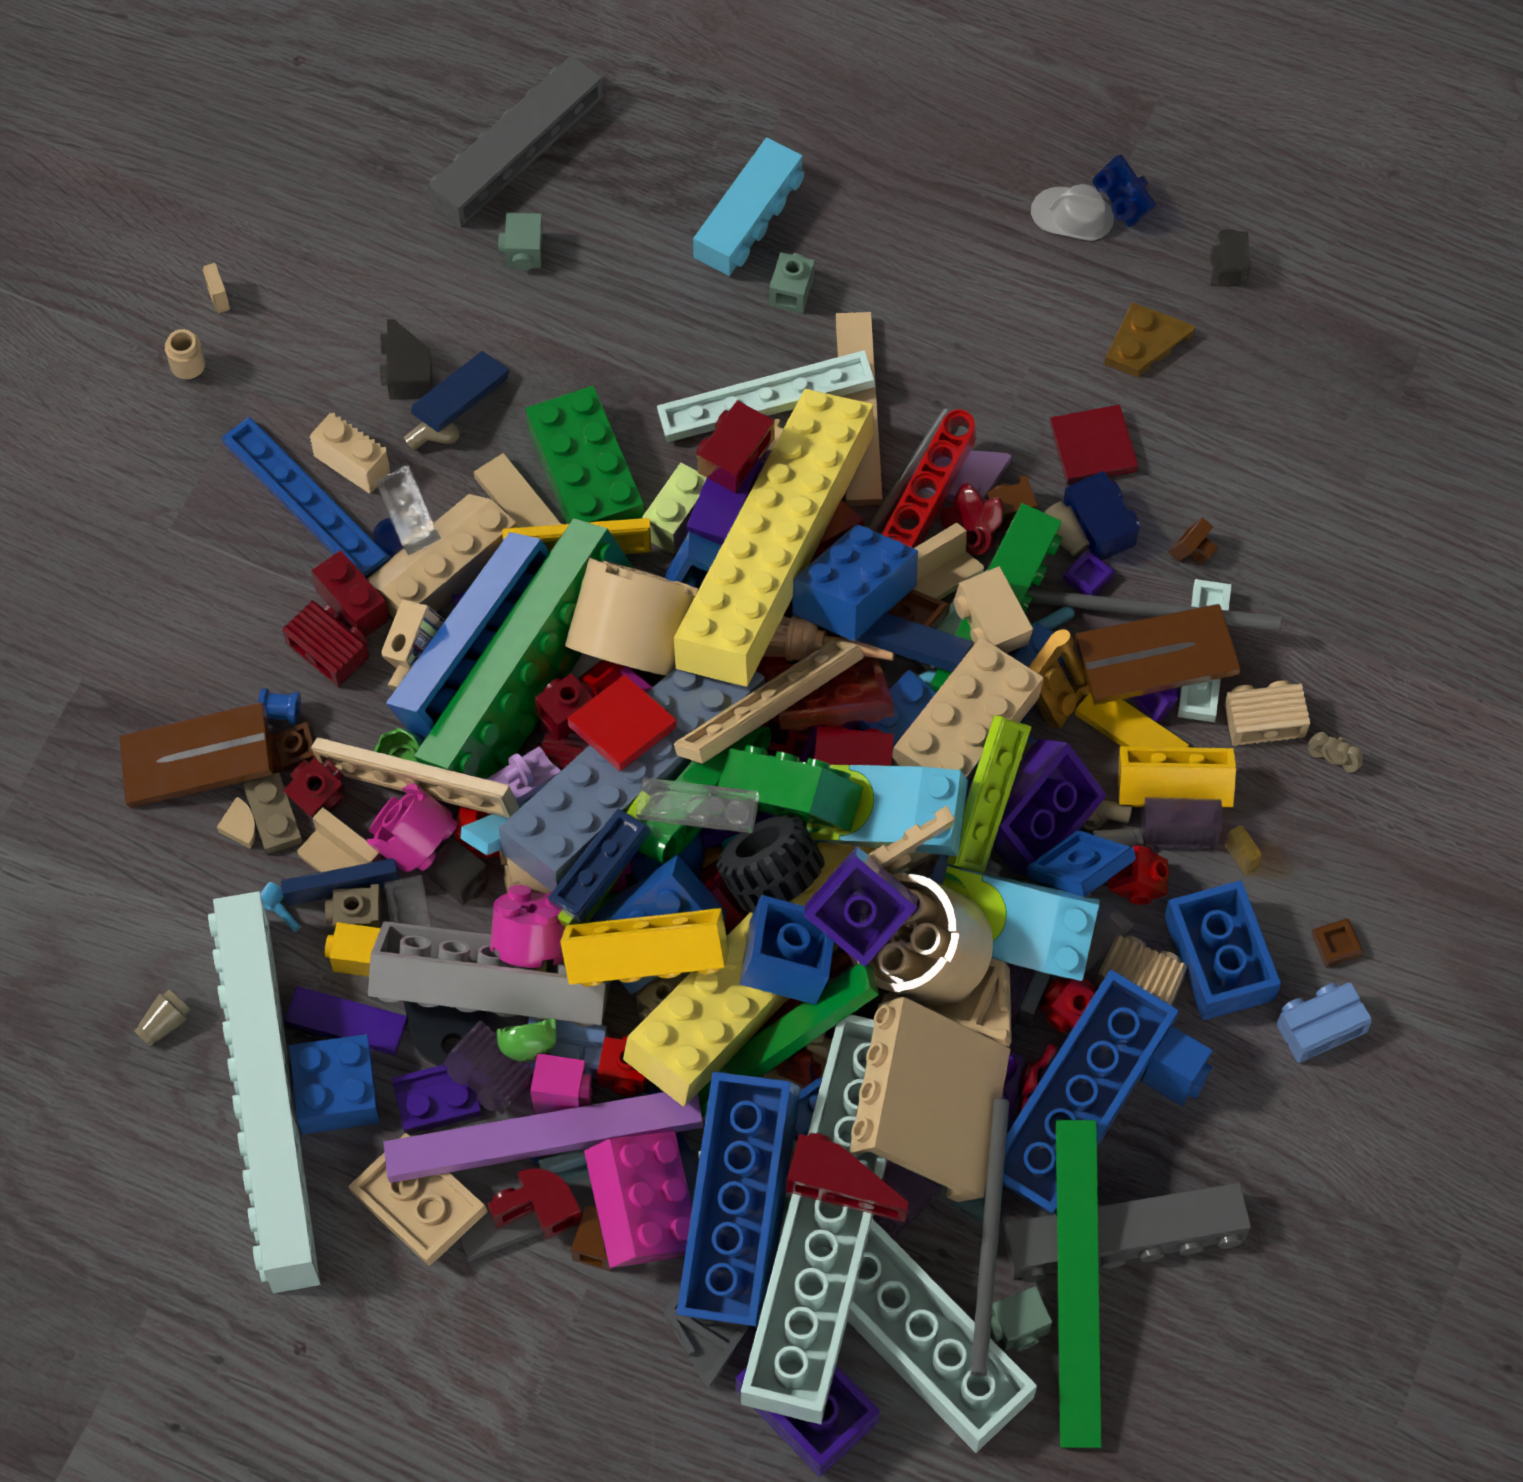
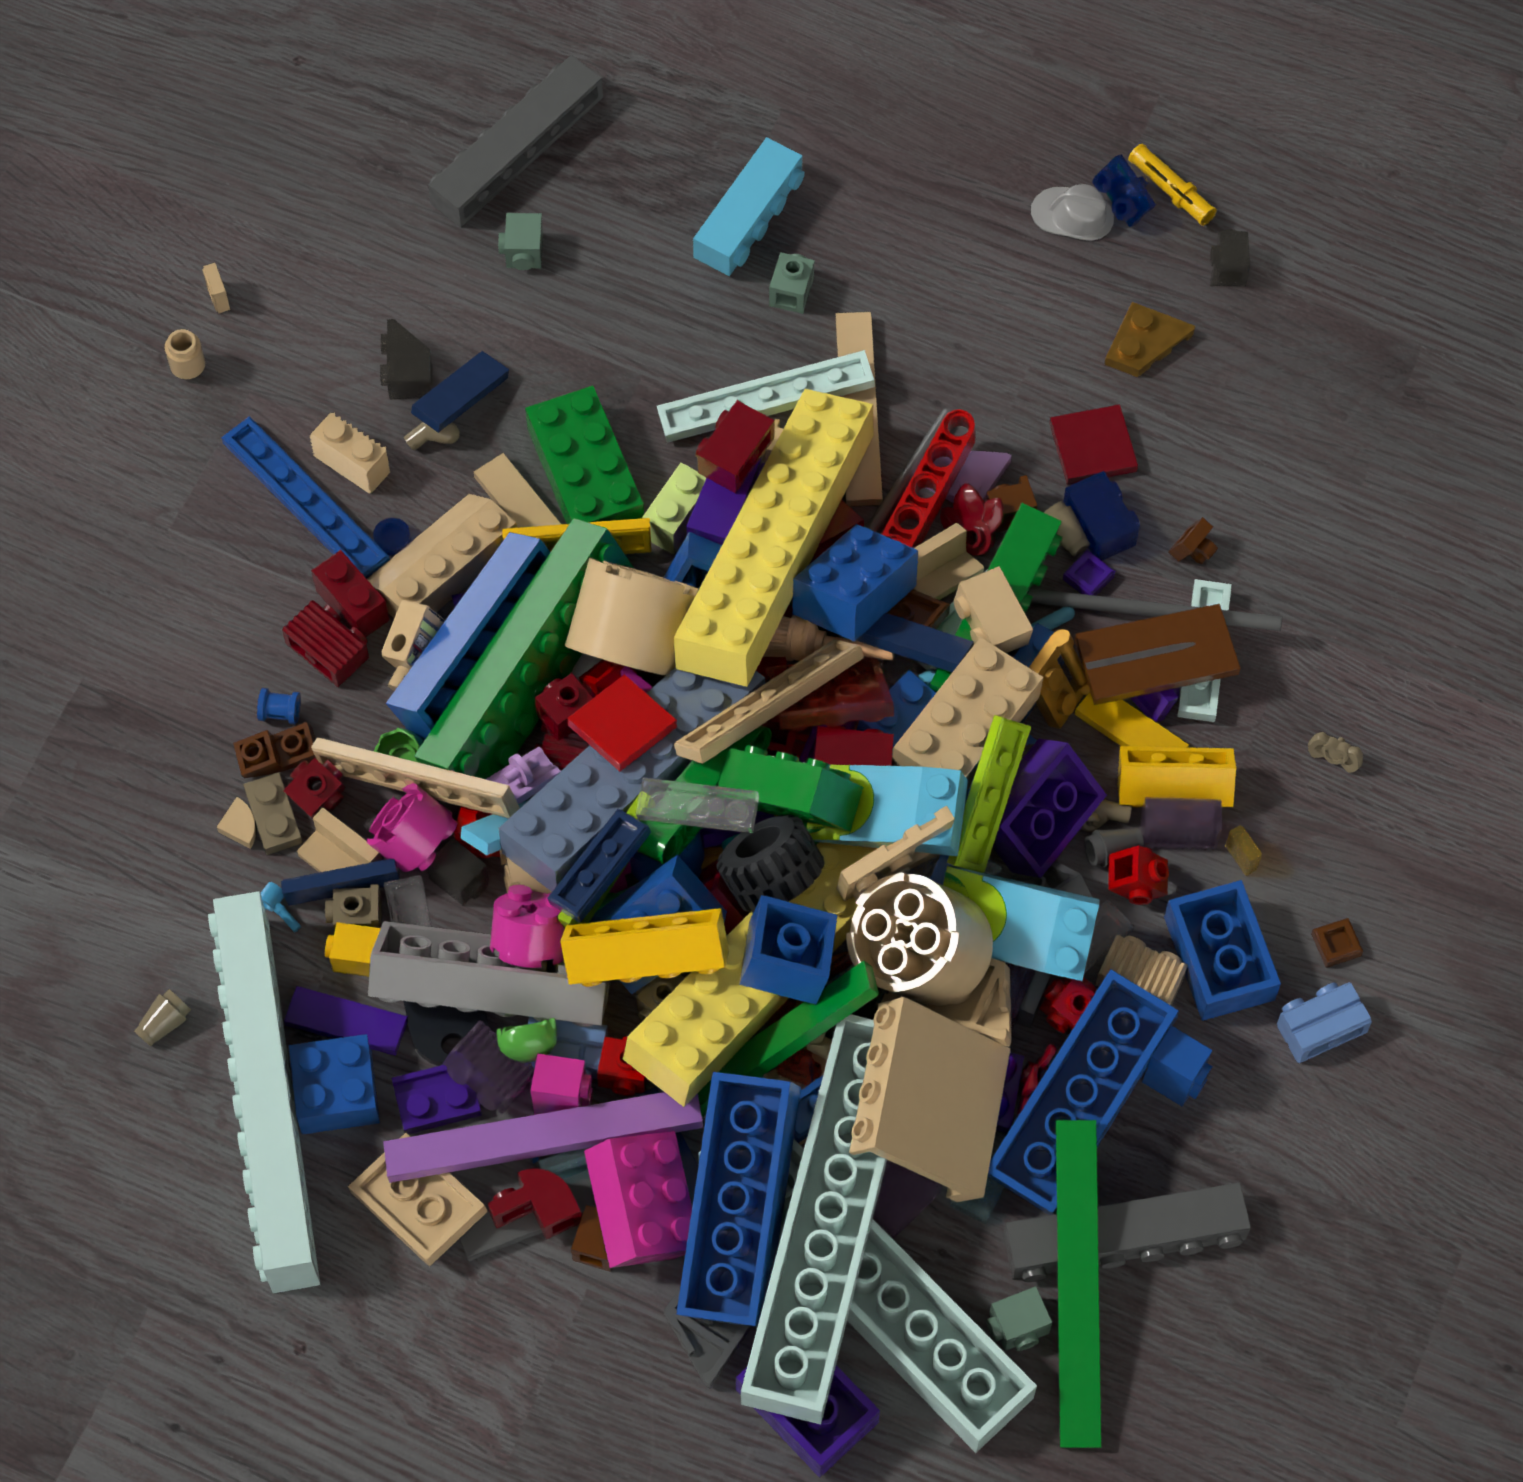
reddish brown tile [120,702,273,808] -> none
clear plate [376,465,441,555] -> none
dark red slope [786,1133,909,1222] -> none
dark purple brick [803,846,918,967] -> none
dark grey piece [970,1099,1009,1377] -> none
blue tile [1026,830,1136,897] -> none
tan brick [1224,680,1310,746] -> none
none -> yellow pin [1128,144,1217,226]

